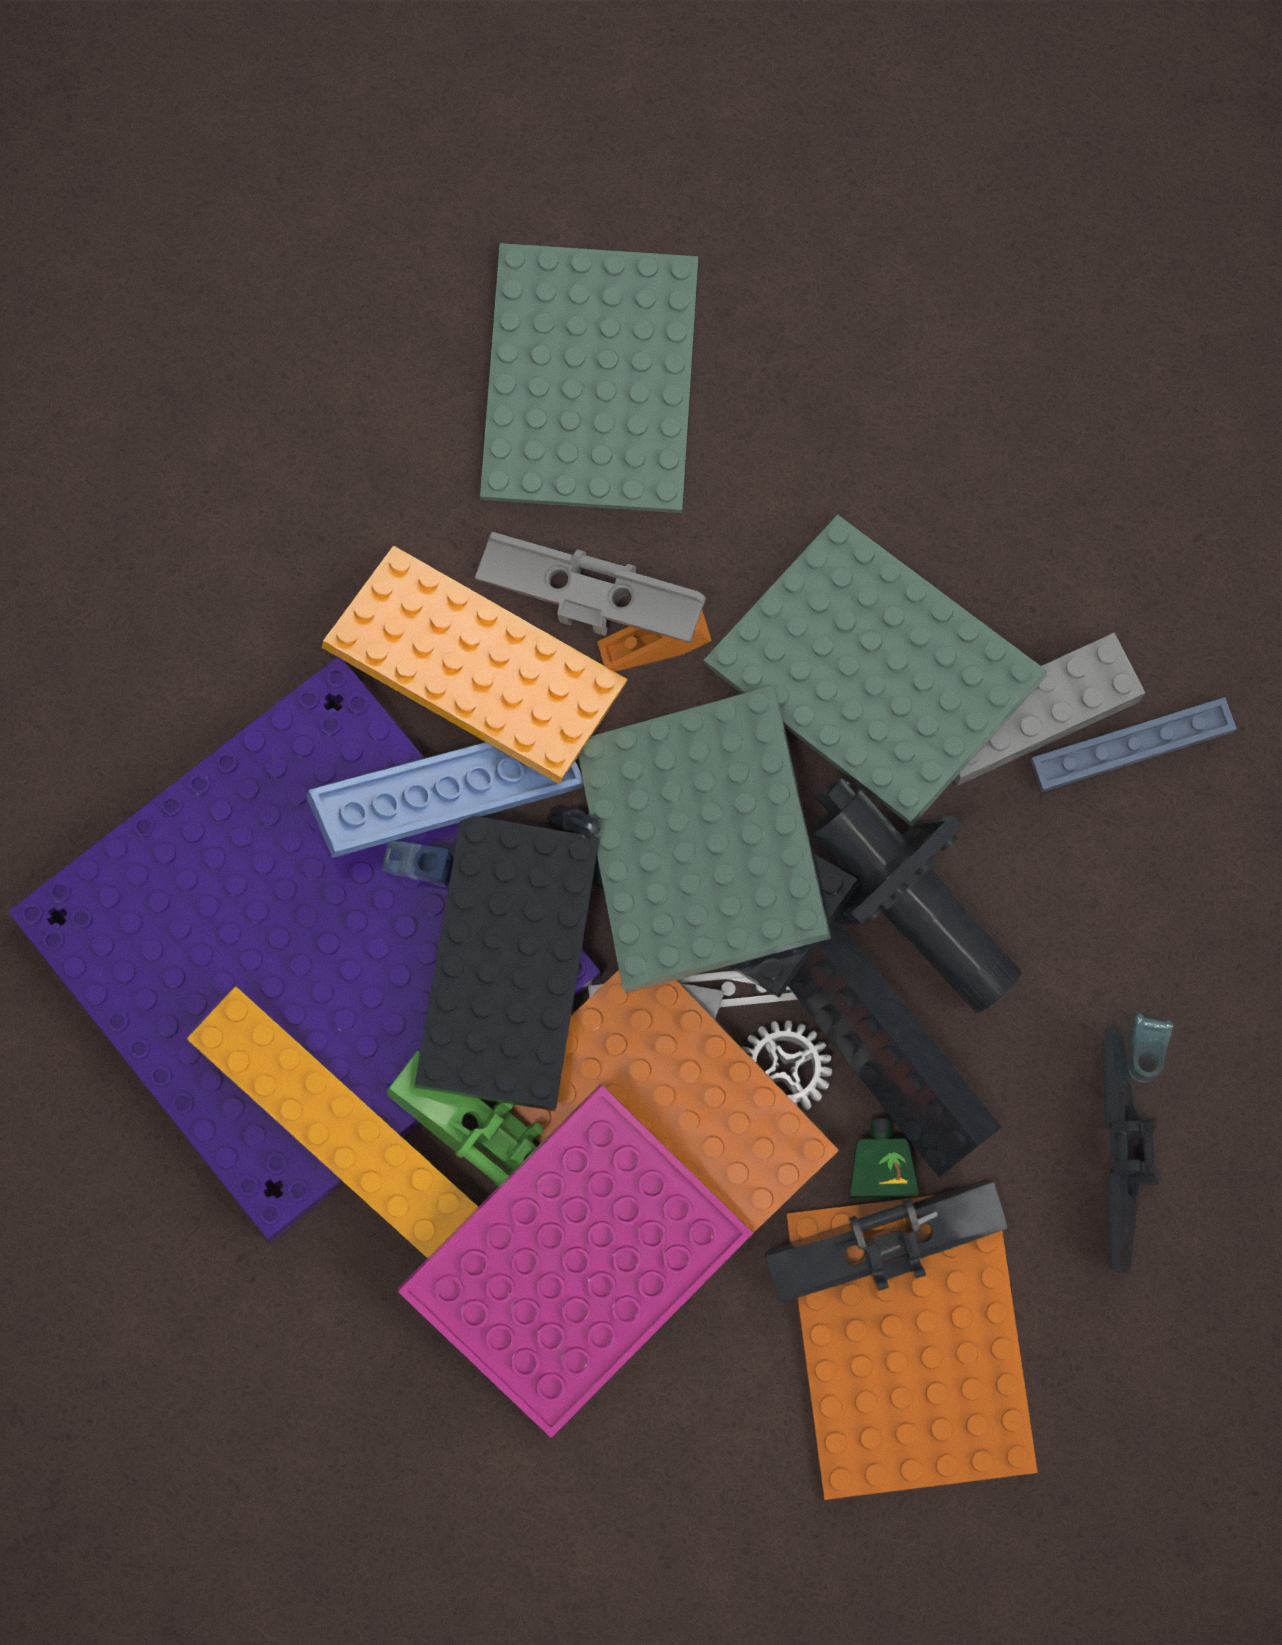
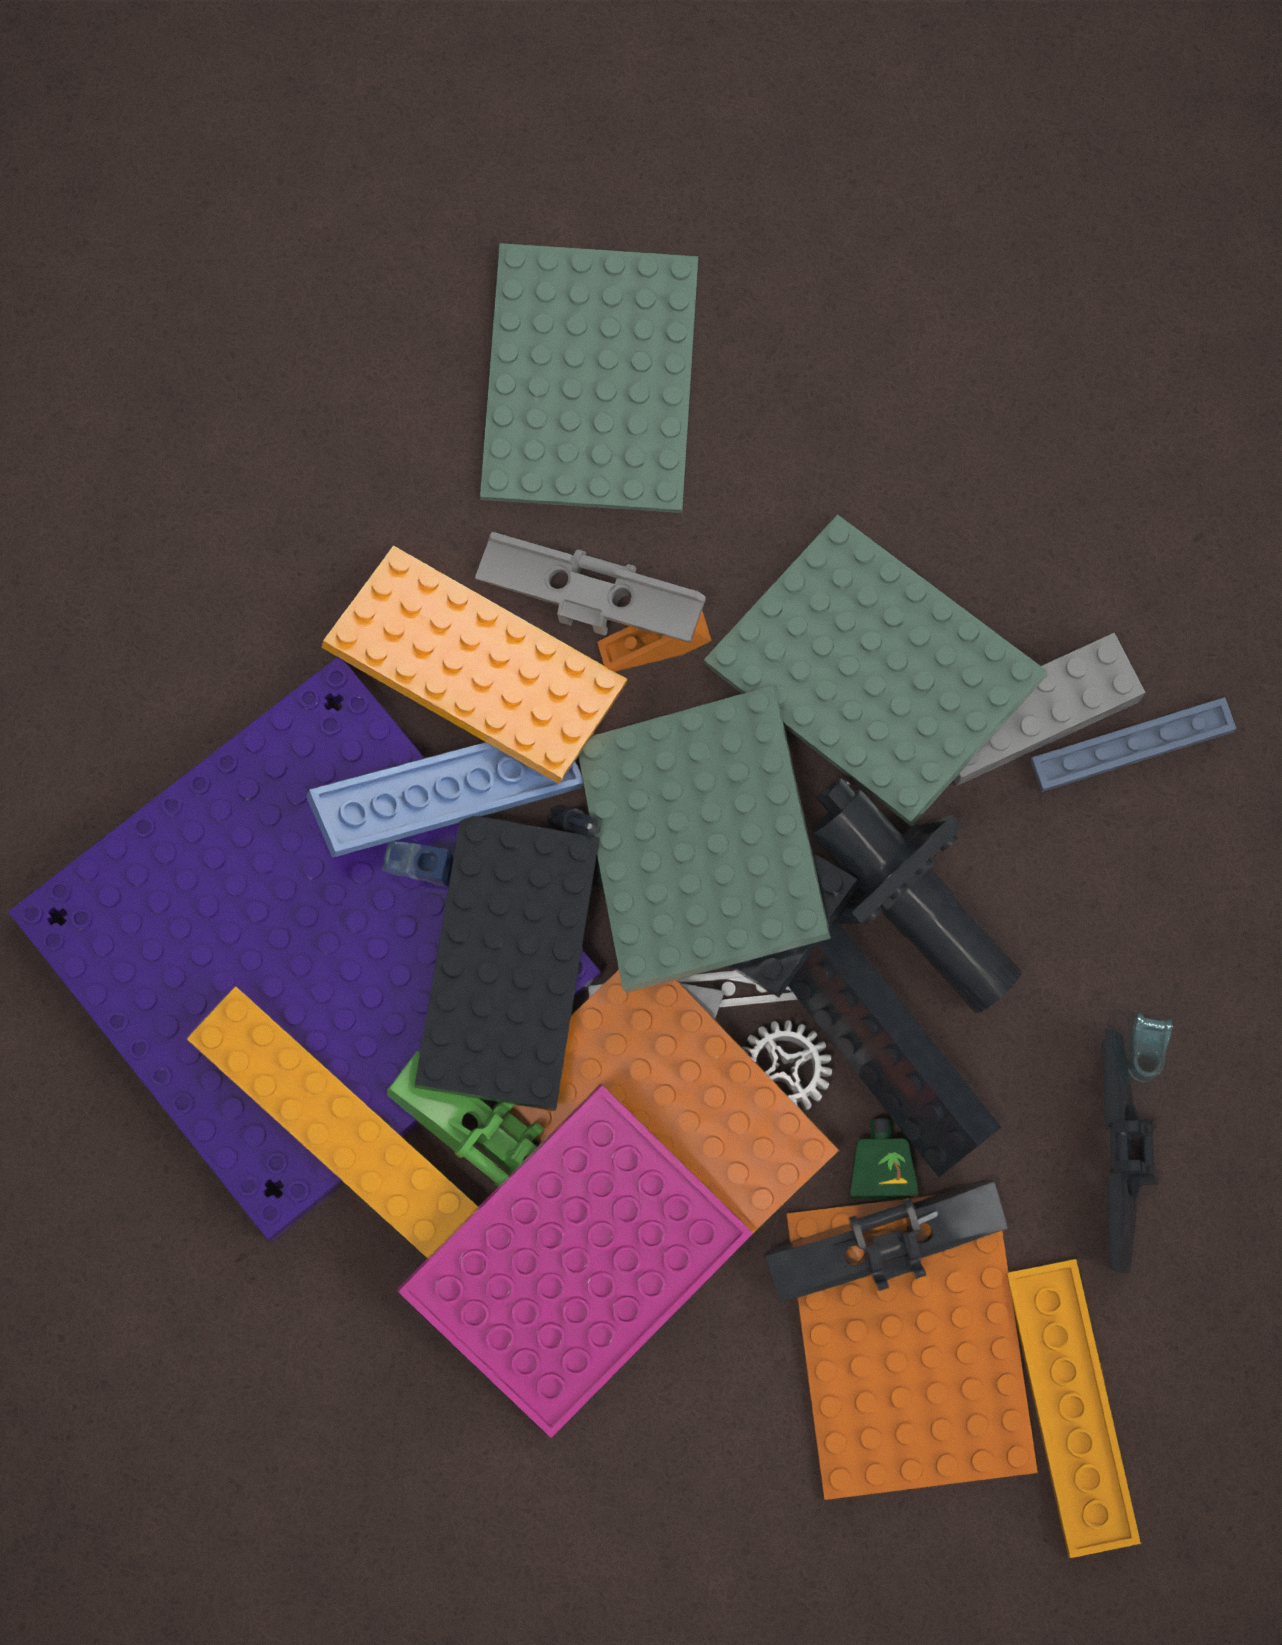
none -> light orange plate [1006,1259,1141,1558]

